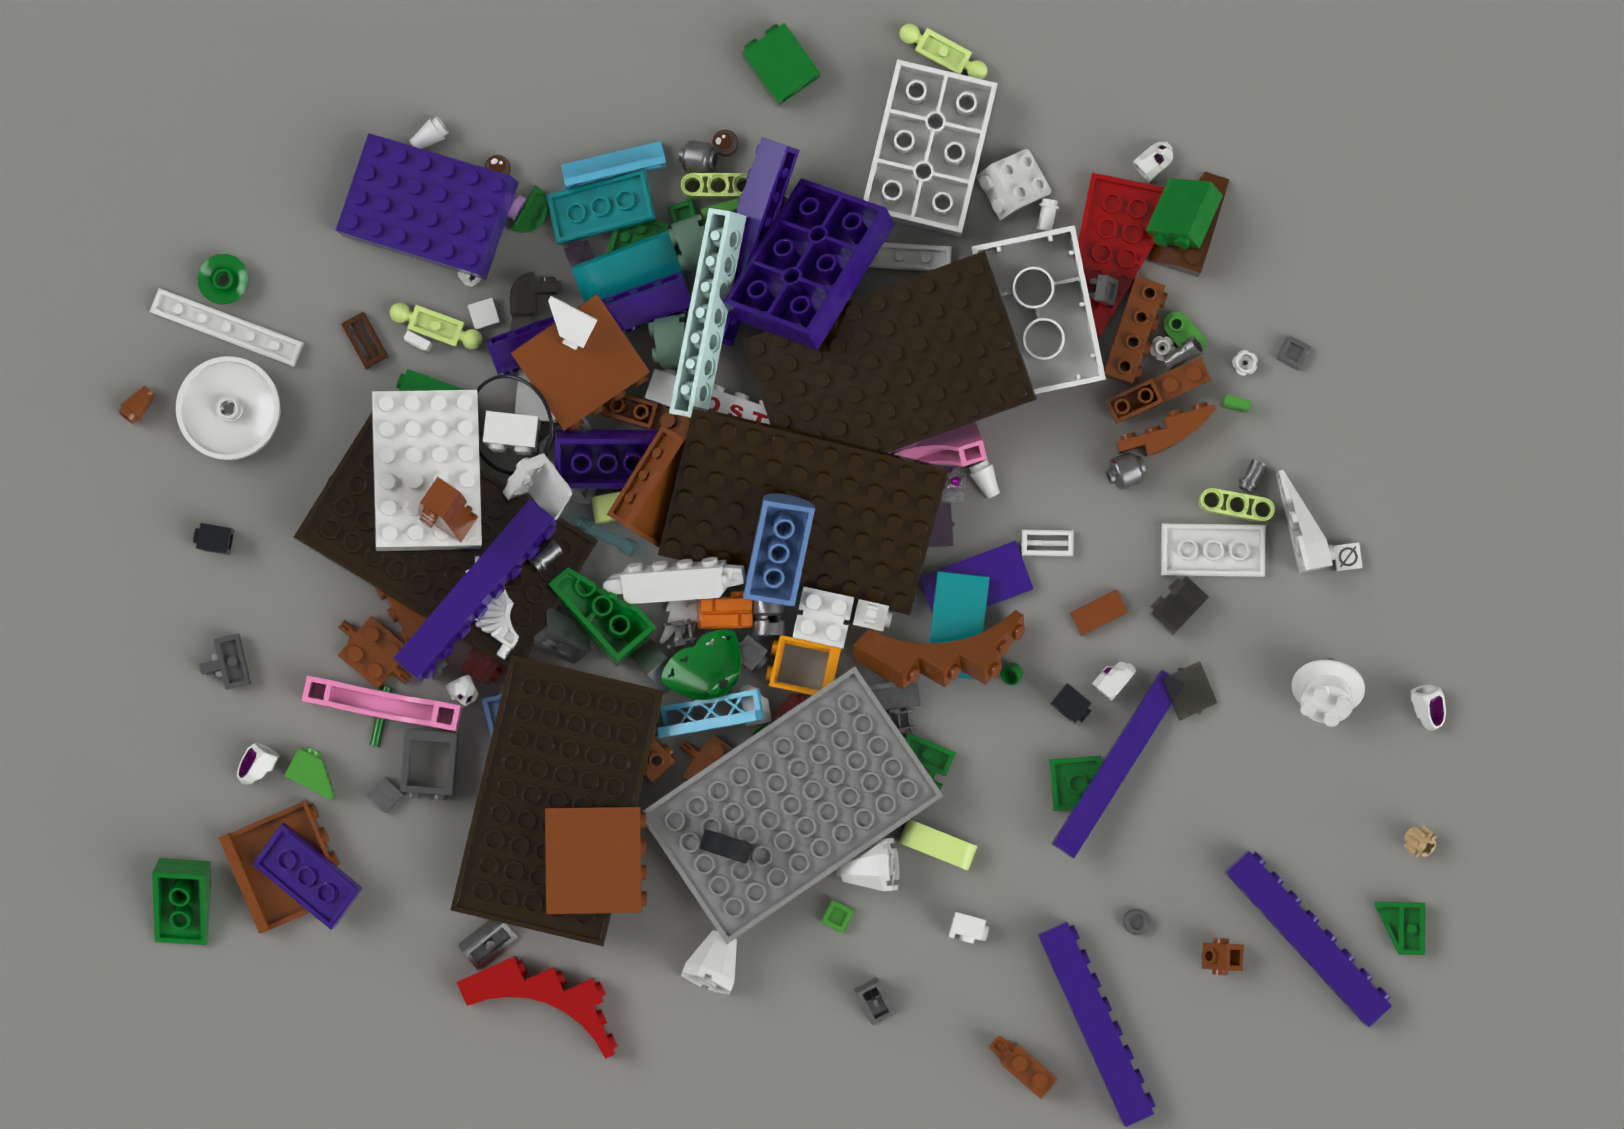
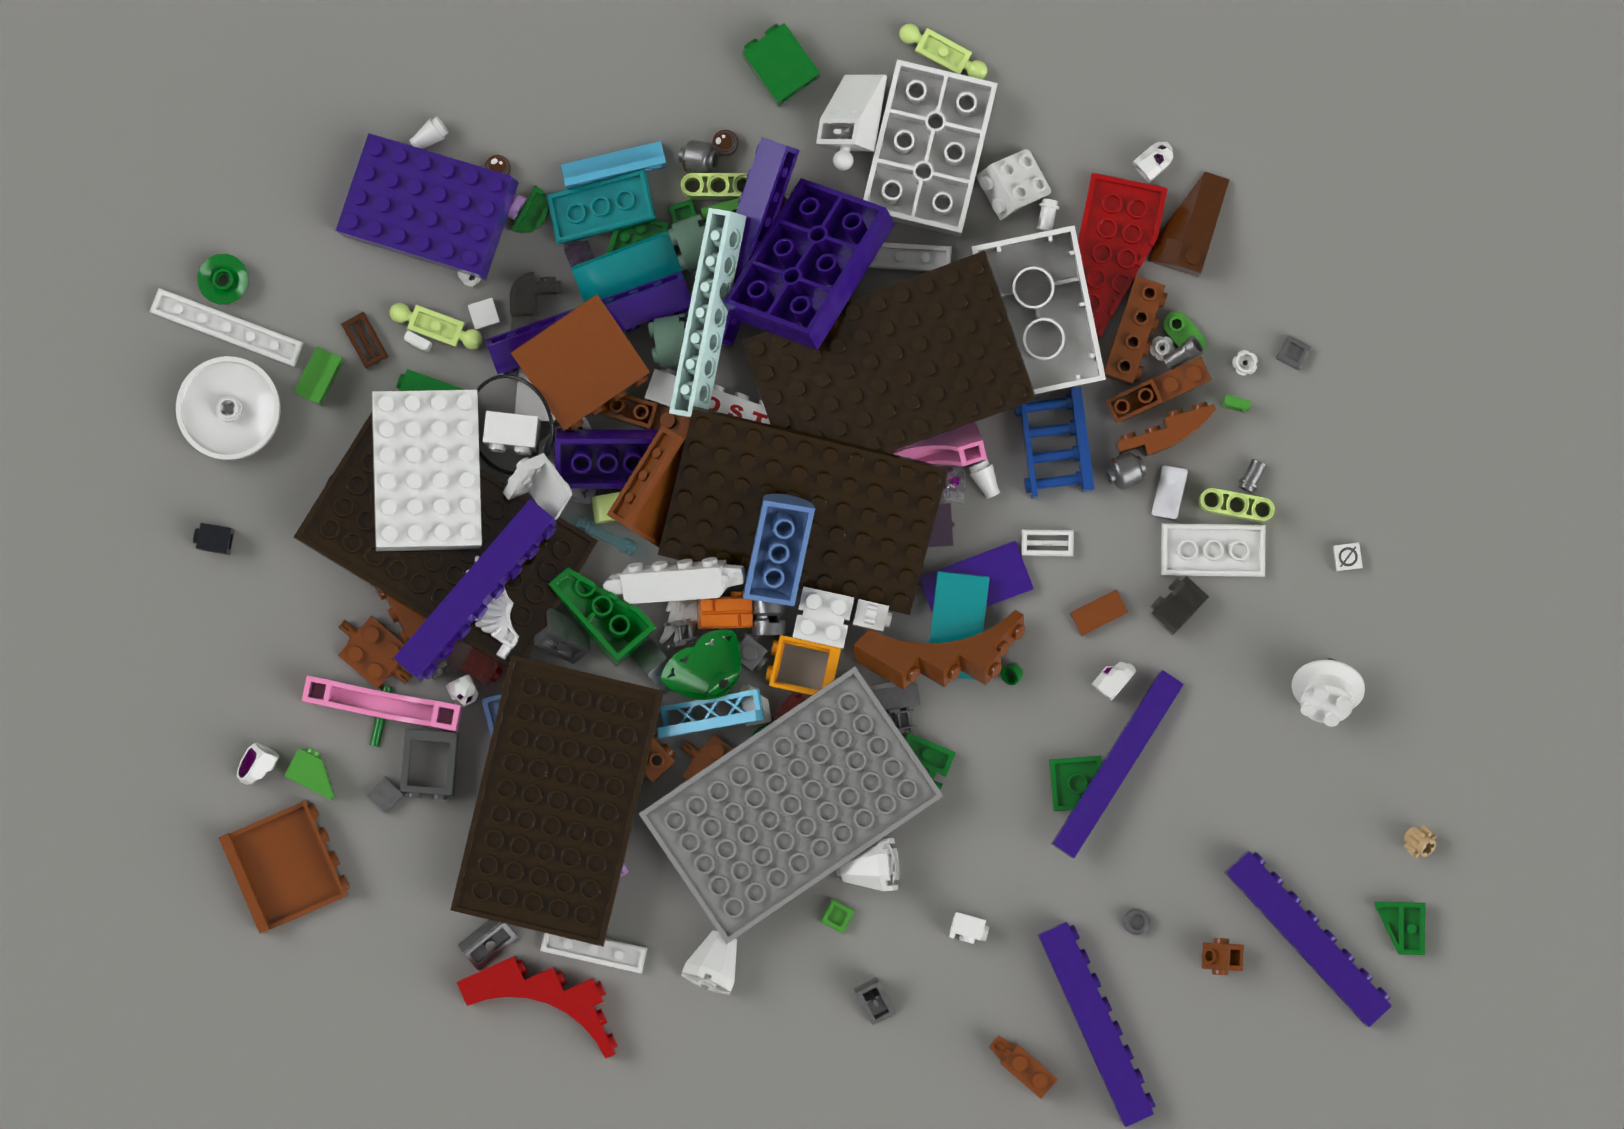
dark orange cone [118,386,156,424] -> none
green slope [152,858,211,945] -> none
dark grey hinge [199,633,251,690] -> none
dark purple tile [253,823,363,930] -> none
dark orange wedge [417,477,478,543] -> none
flat silver pin [528,540,563,572] -> none
dark orange panel [545,806,647,914] -> none
white slope [548,296,597,350] -> none
black tyre [699,829,753,864] -> none
yellowish green beam [898,819,978,871] -> none
black brick [1050,683,1091,724] -> none
flat silver tile [1088,274,1119,306] -> none
green brick [1146,178,1223,249] -> none
clear smoke piece [1162,661,1217,720] -> none
white wedge [1275,470,1335,574] -> none
white rock [1411,685,1446,731] -> none
none -> bright green panel [294,347,345,406]
none -> white tile [540,933,648,974]
none -> white slope [816,75,887,171]
none -> blue fence [1015,387,1095,499]
none -> slope [1151,465,1189,521]

